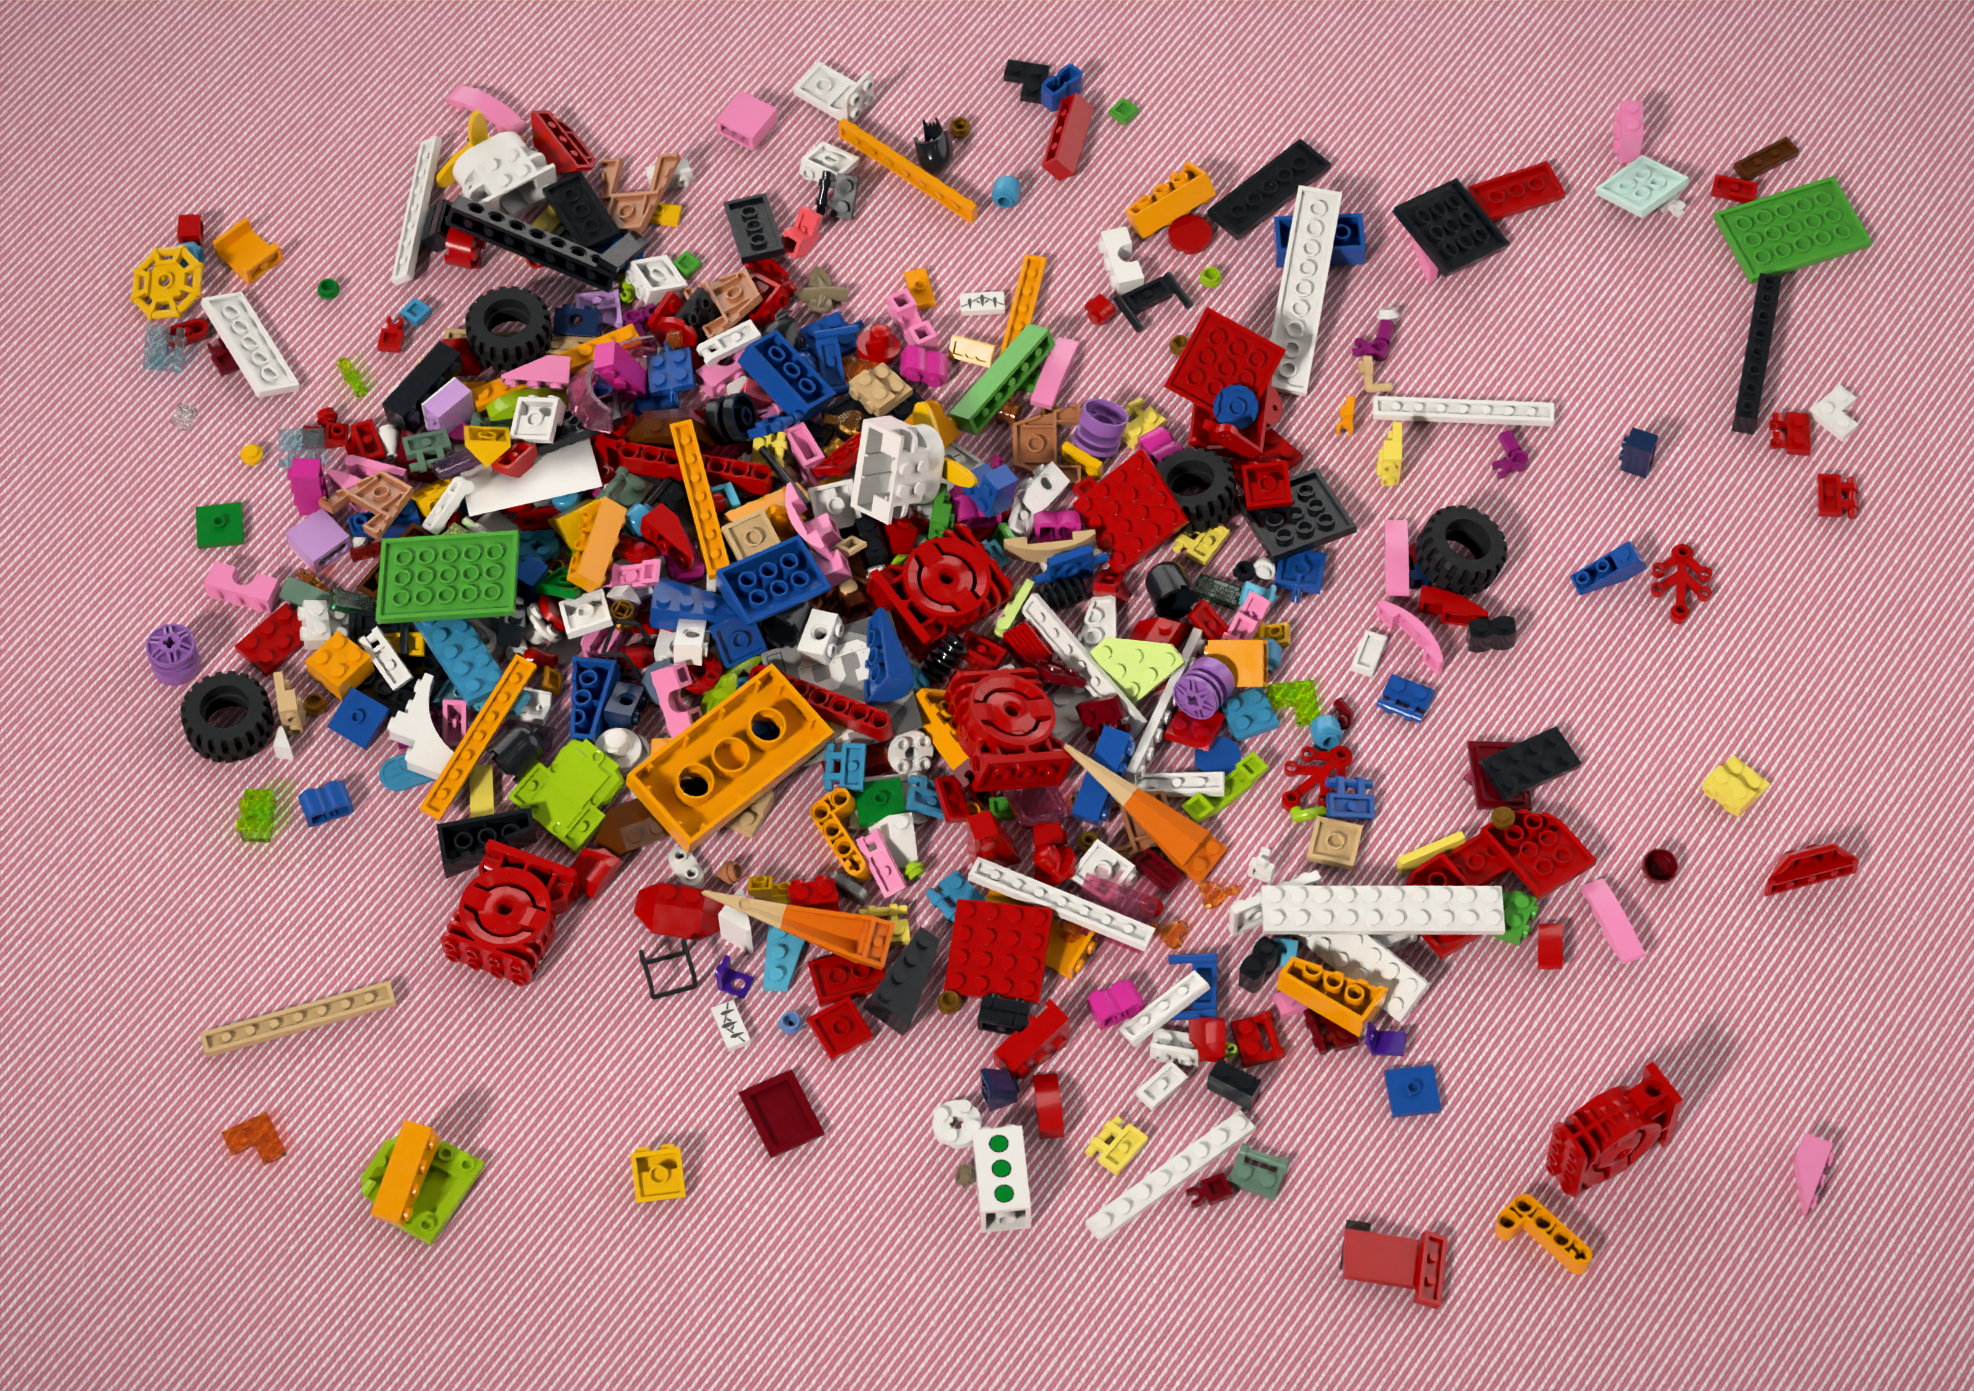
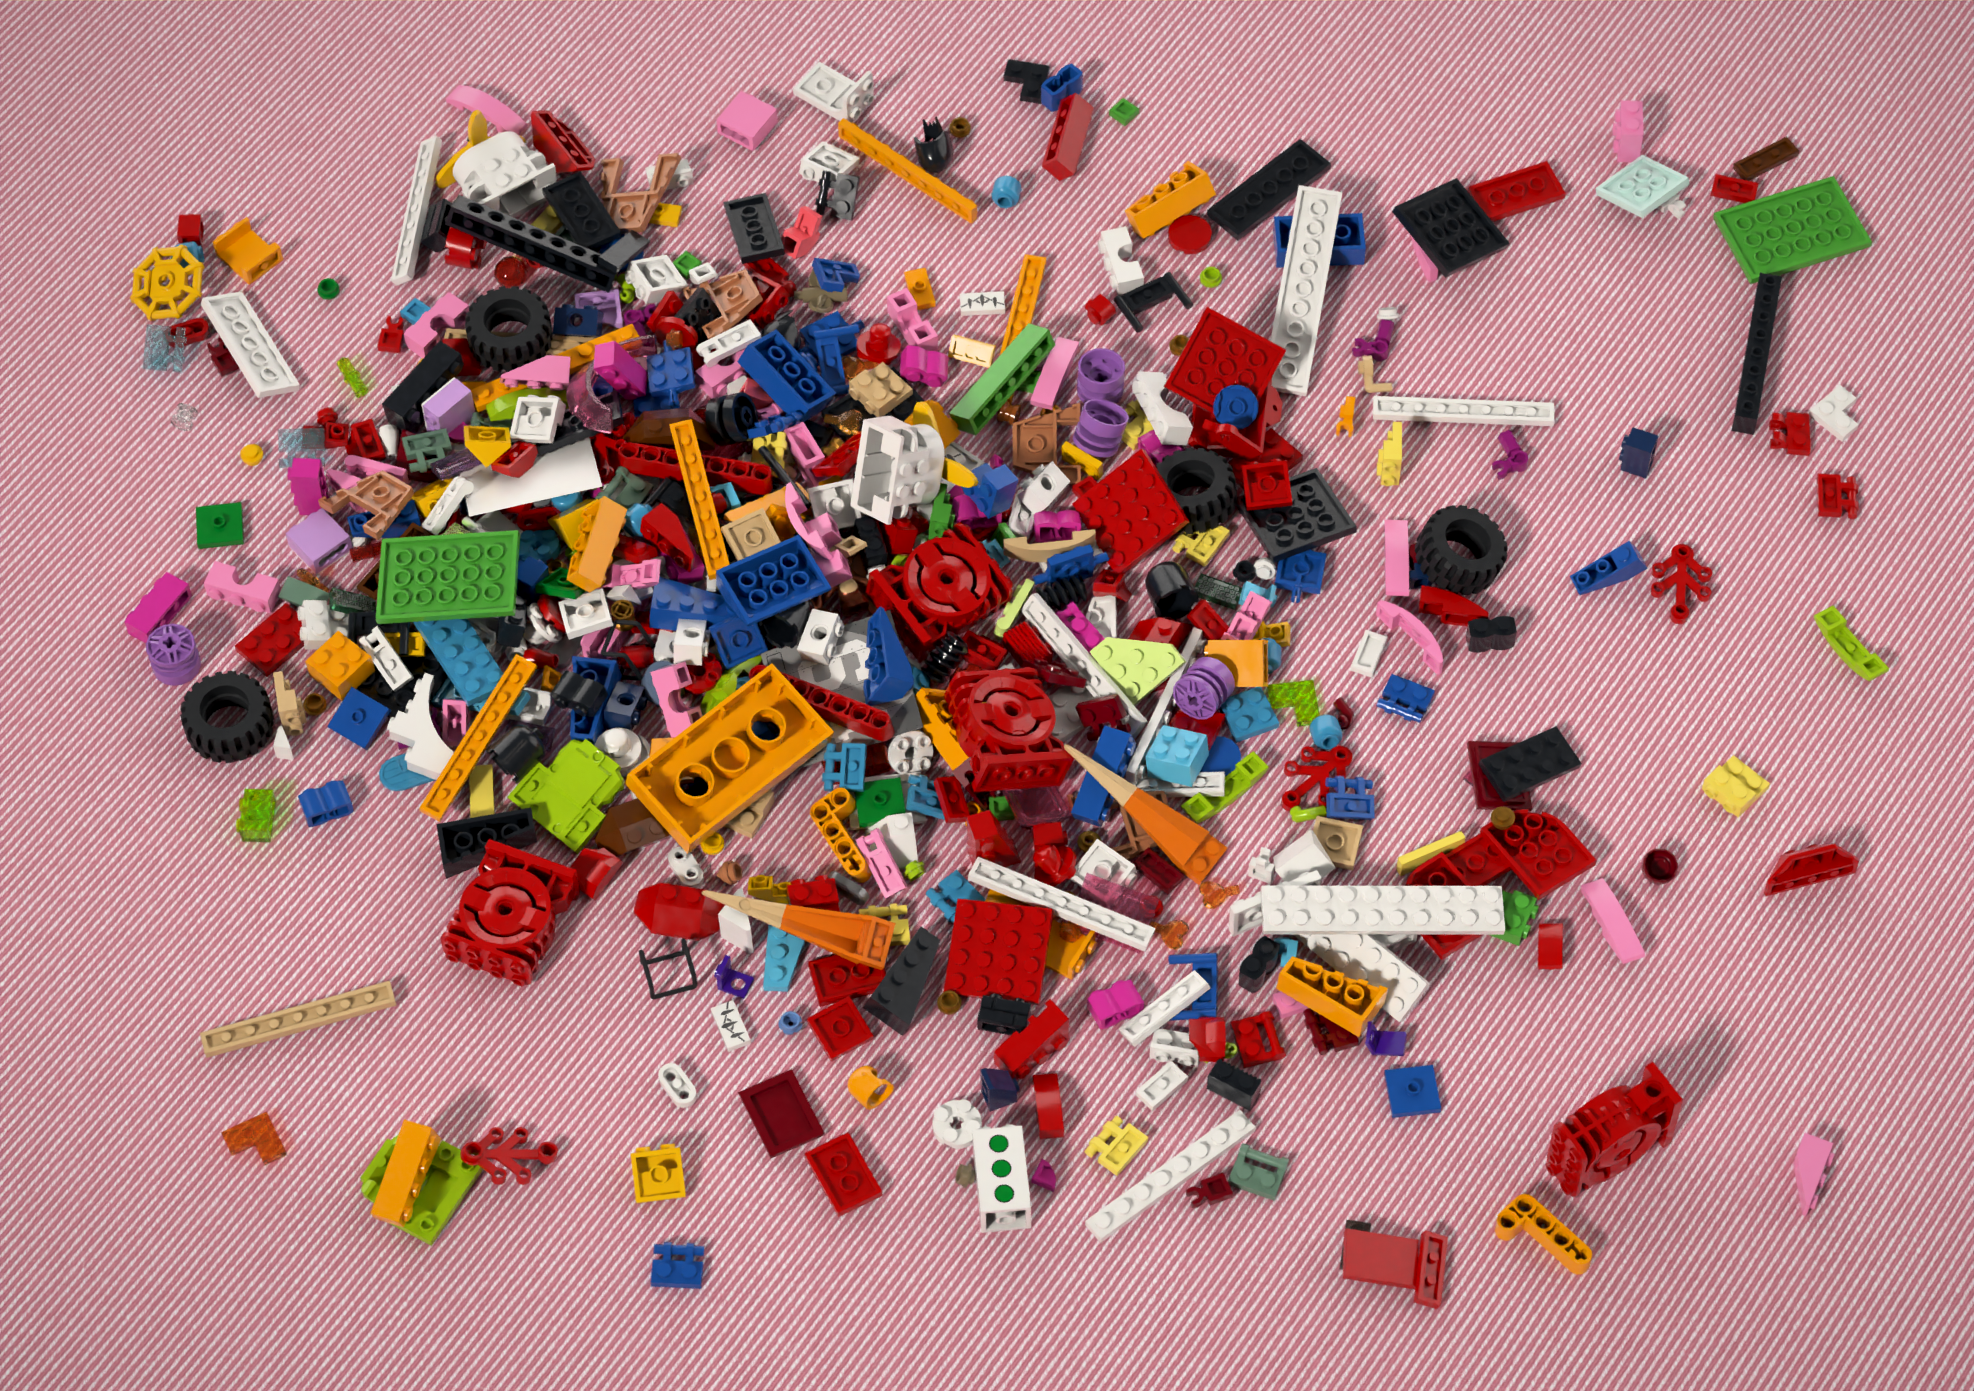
none -> dark pink brick [124,572,192,643]
none -> bright pink arch [404,292,469,358]
none -> red plant [460,1127,558,1185]
none -> clear red hair [494,256,528,288]
none -> black brick [551,671,608,717]
none -> blue plate [651,1242,705,1289]
none -> white plate [658,1063,697,1108]
none -> white slope [689,262,718,284]
none -> yellow plate [701,832,724,855]
none -> red plate [804,1132,883,1217]
none -> blue plate [812,258,860,292]
none -> light orange helmet [847,1065,894,1110]
none -> dark pink tile [1031,1159,1056,1192]
none -> dark pink plate [1055,601,1105,659]
none -> medium lavender wheel [1077,348,1125,404]
none -> white arch [1132,371,1193,445]
none -> medium azure brick [1145,725,1209,787]
none -> white slope [1273,830,1336,882]
none -> lime slope [1814,606,1889,681]

